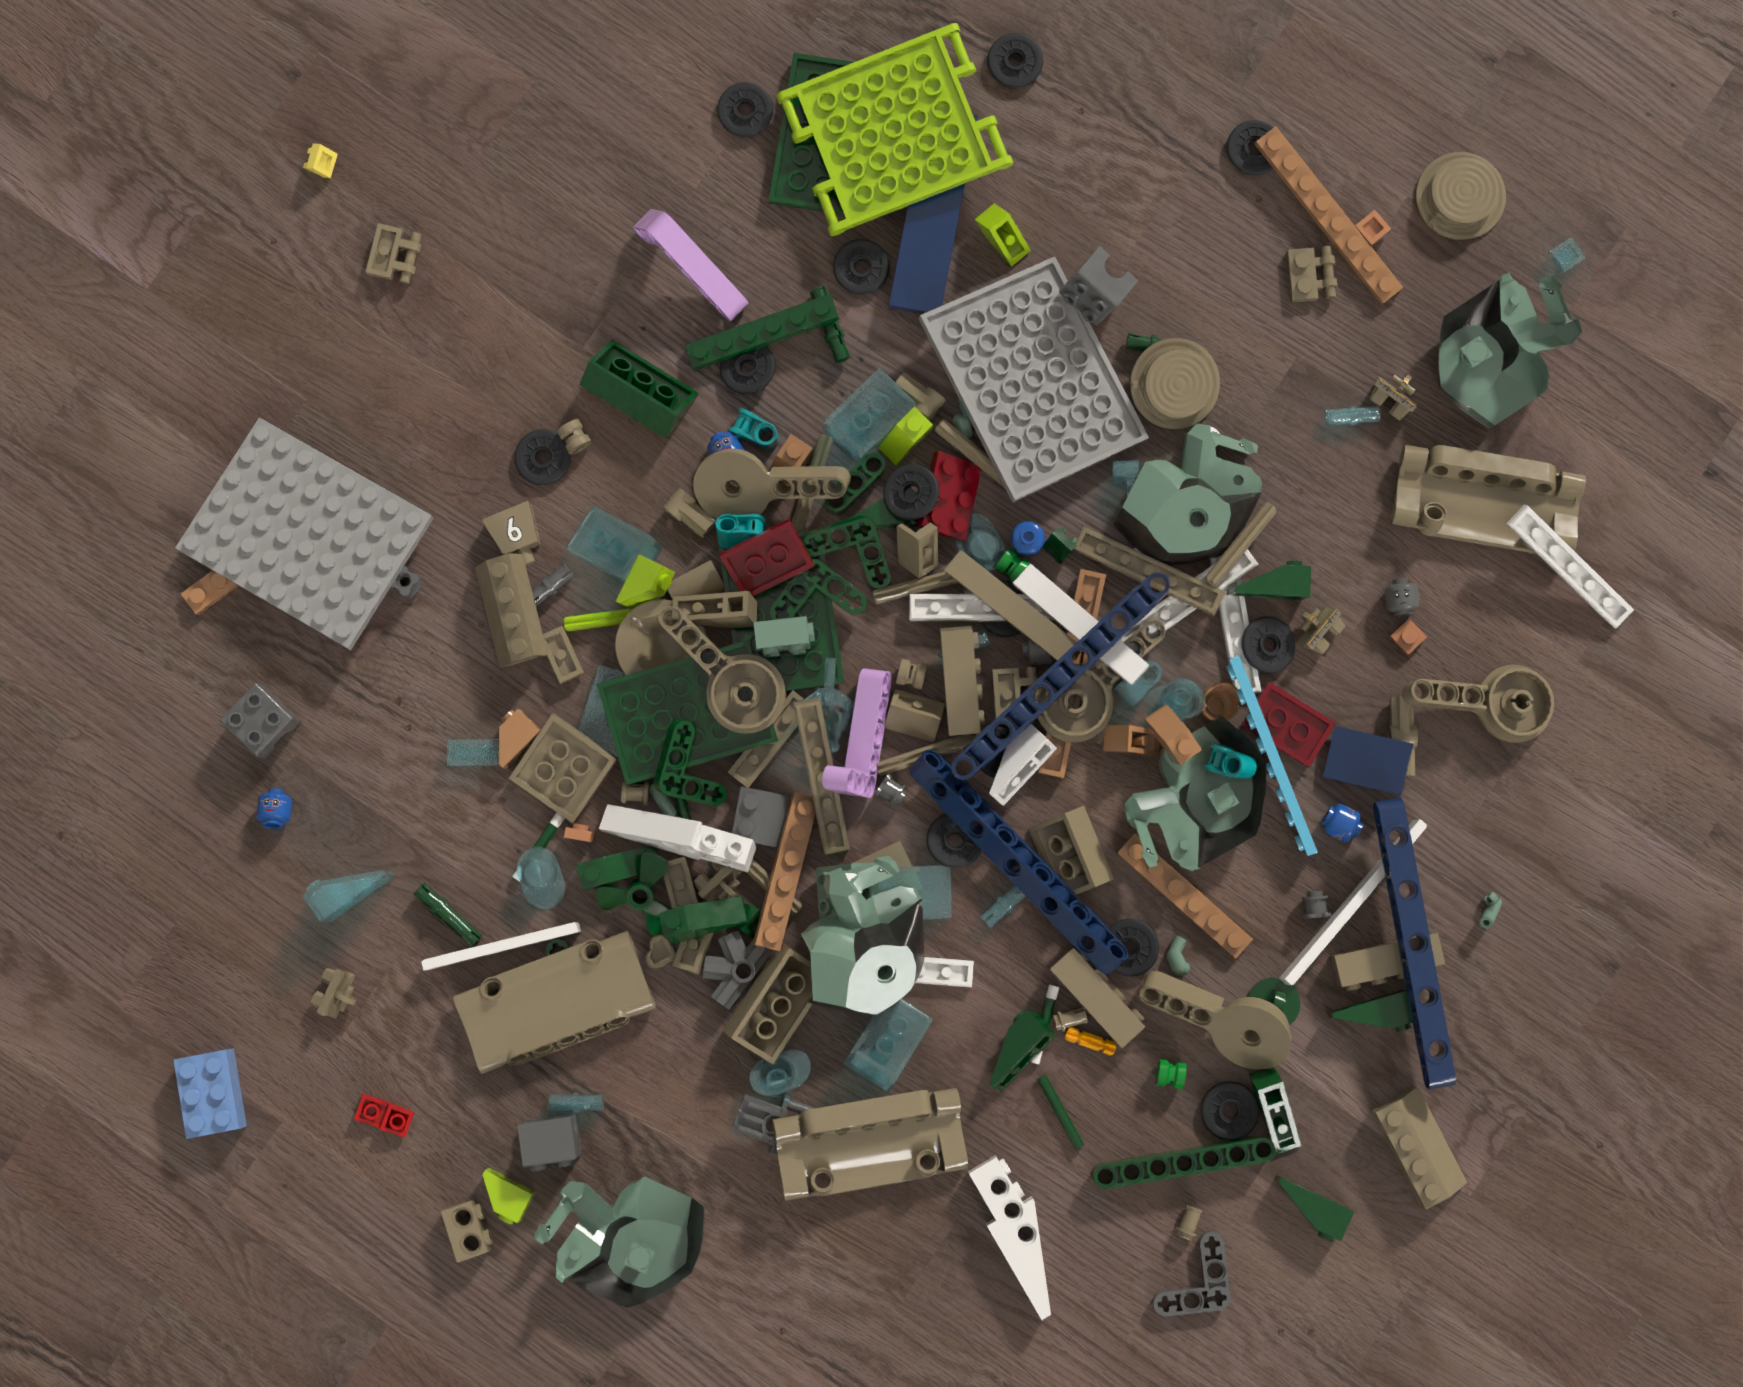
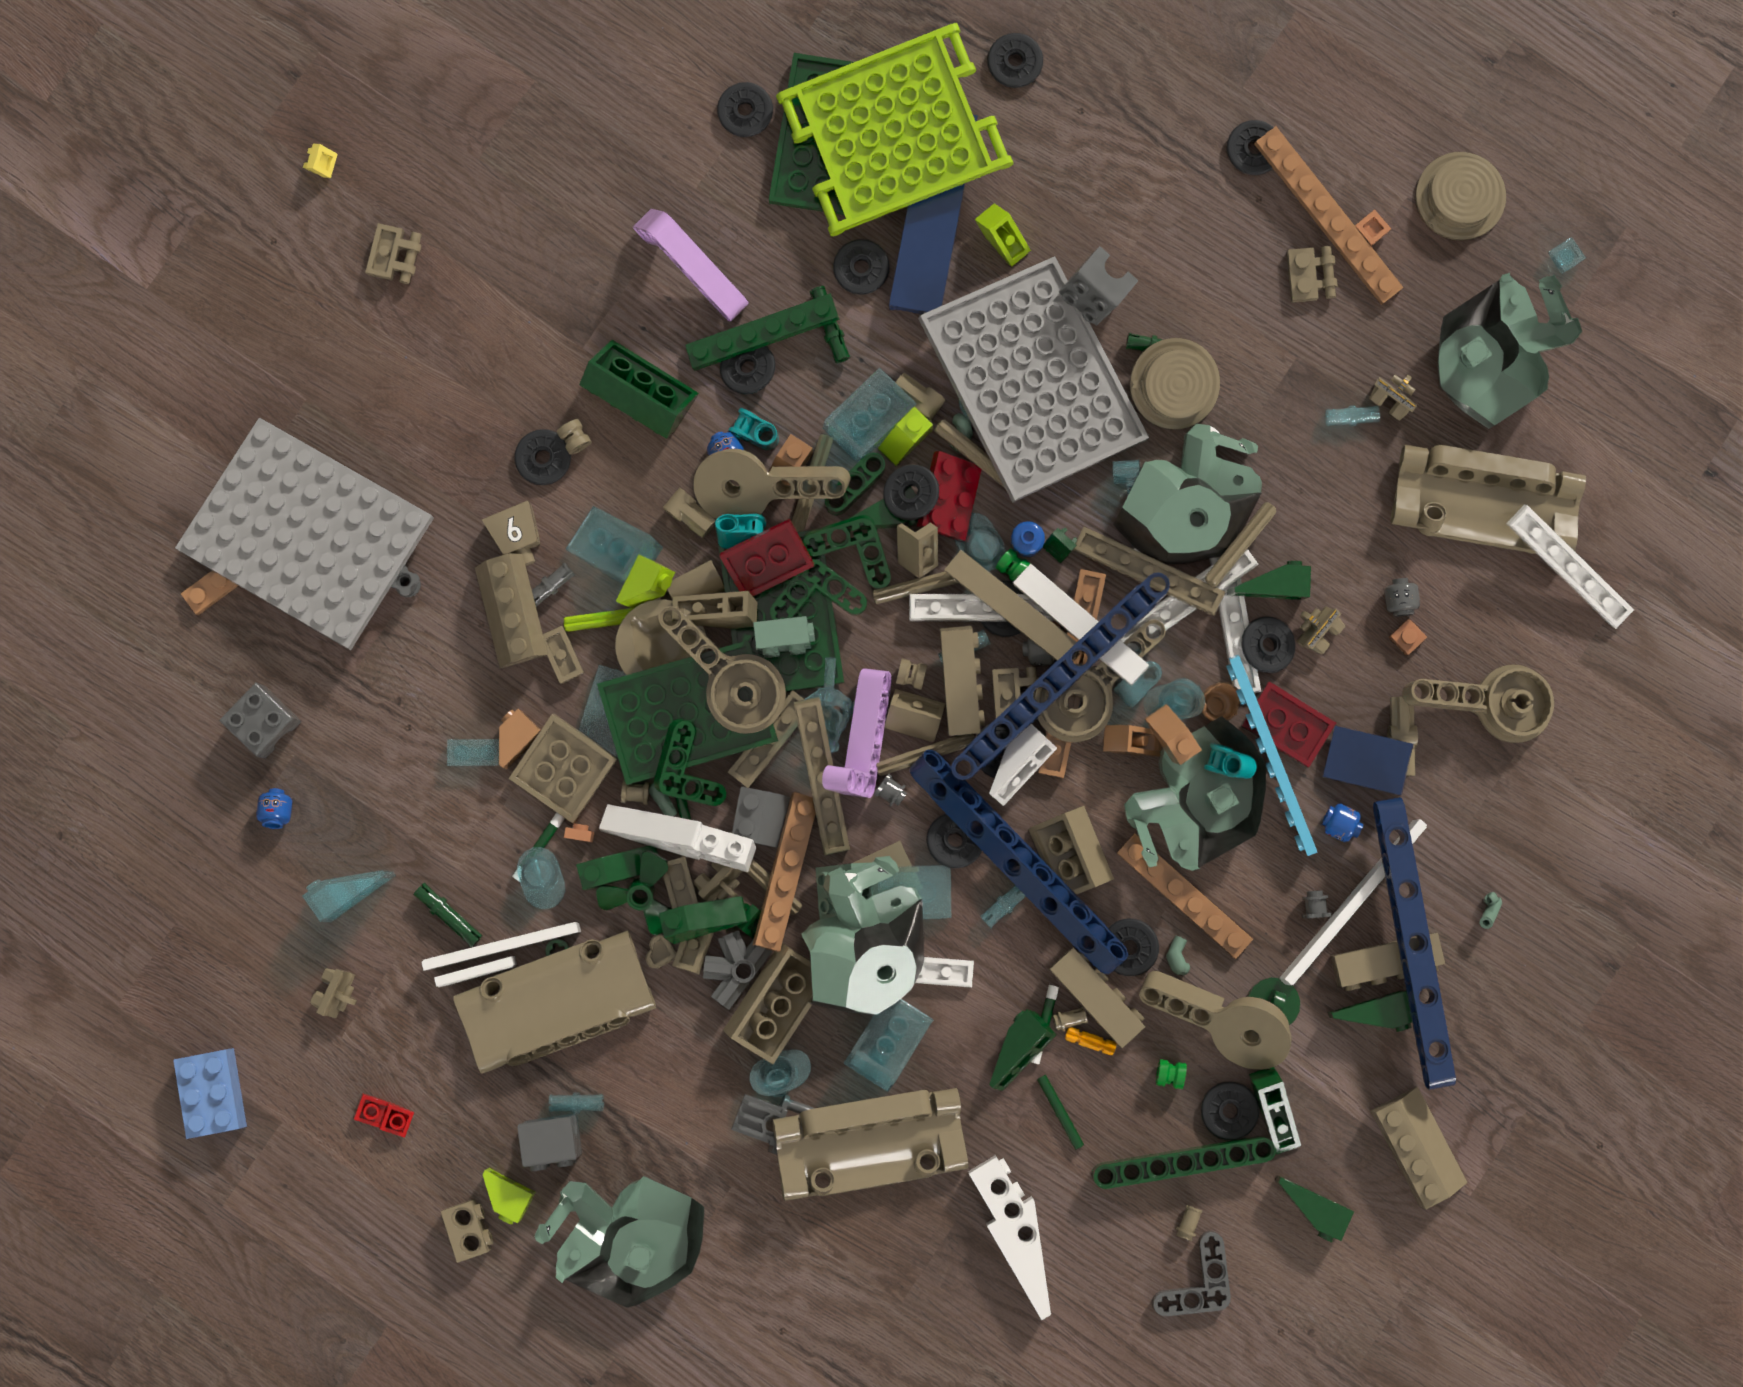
none -> white tile [434,956,517,987]

